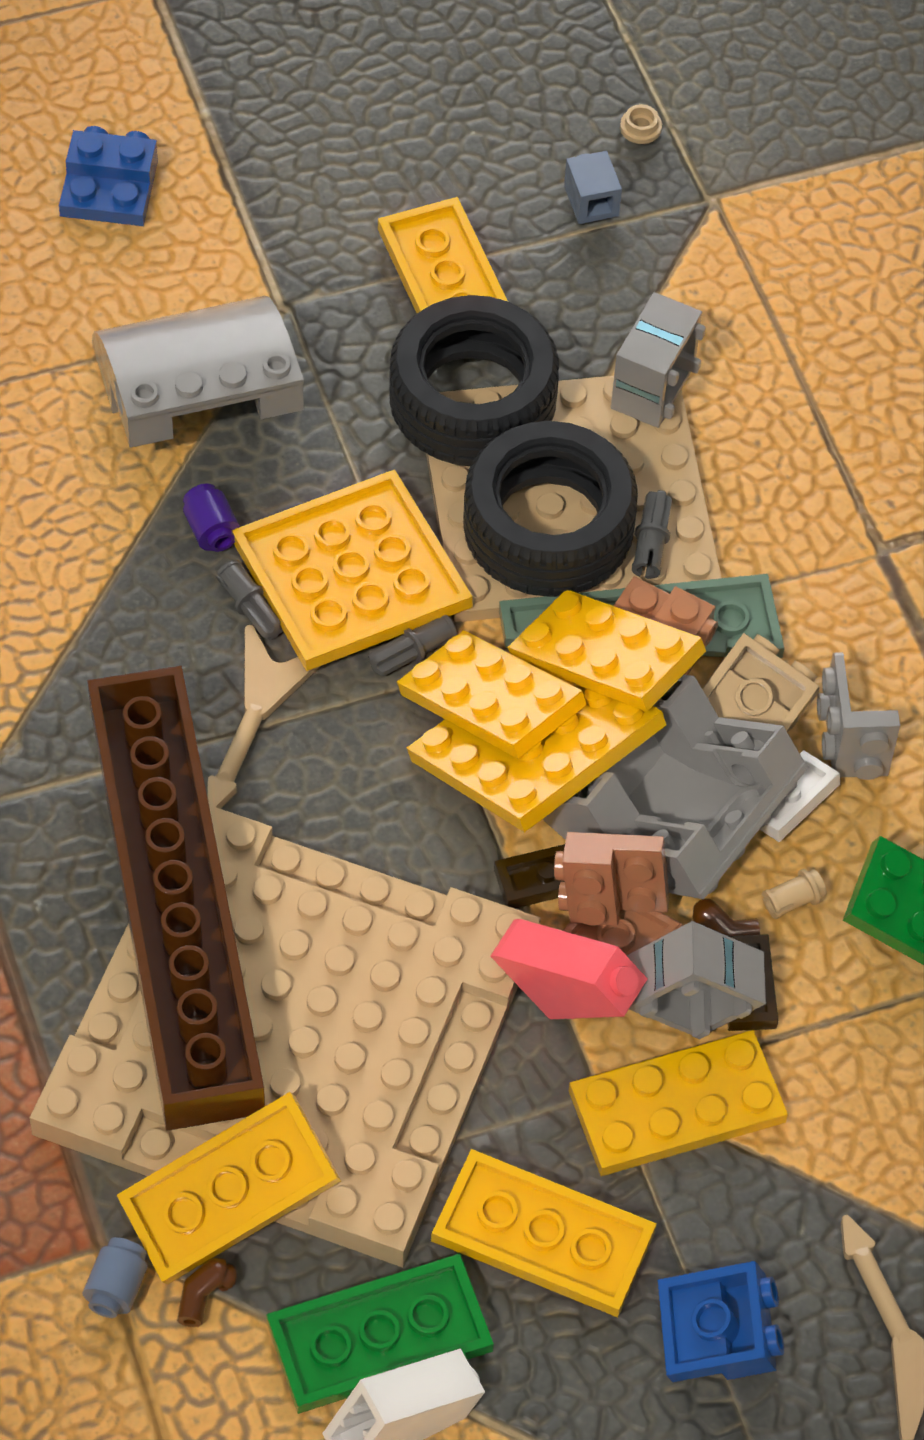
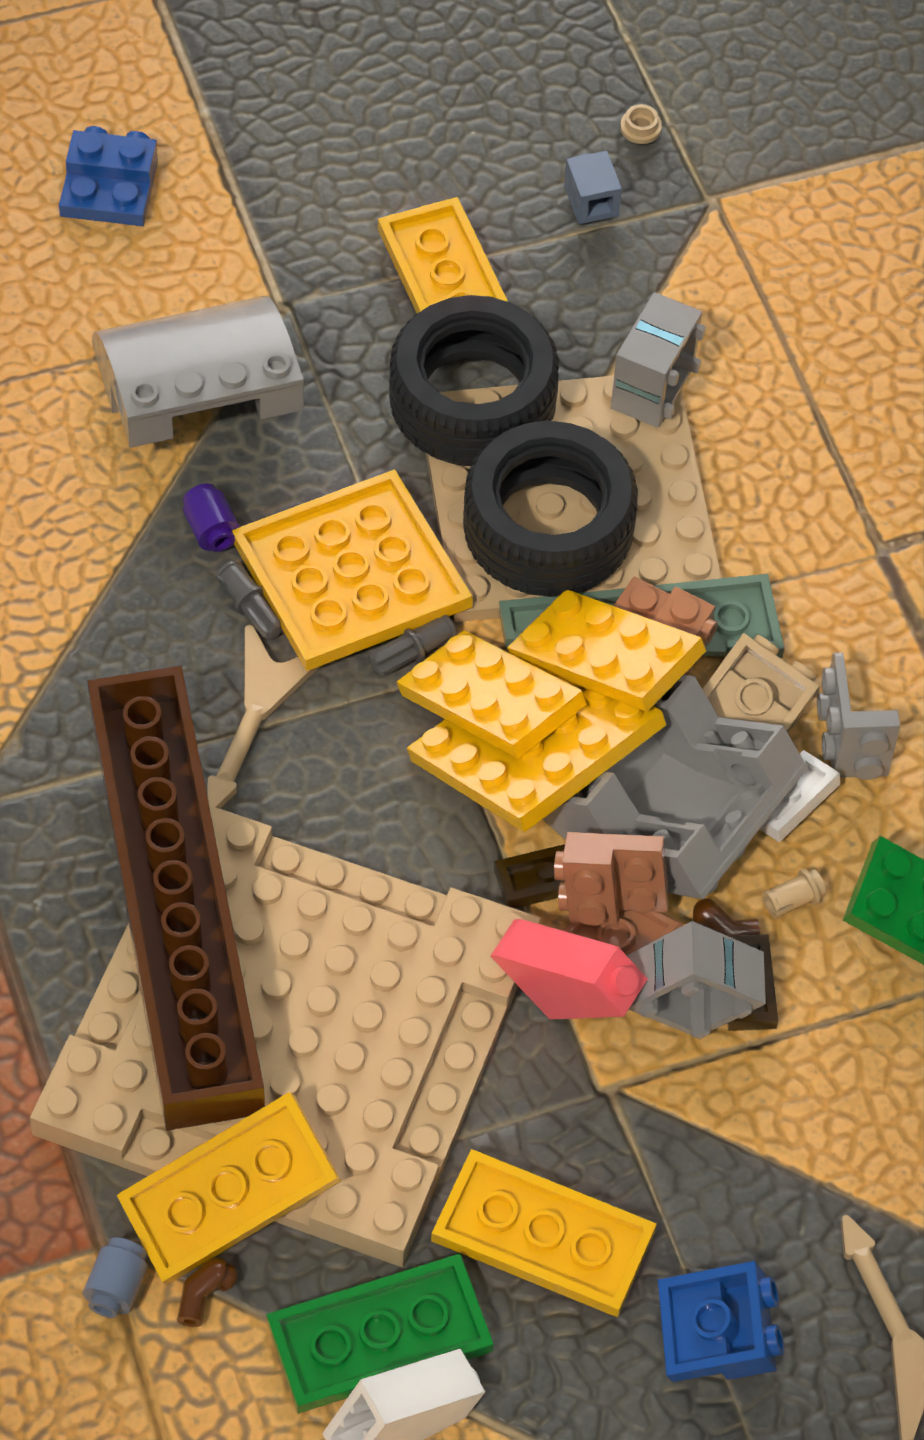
yellow plate [568,1030,788,1177] -> none
dark grey axle [631,490,672,579] -> none

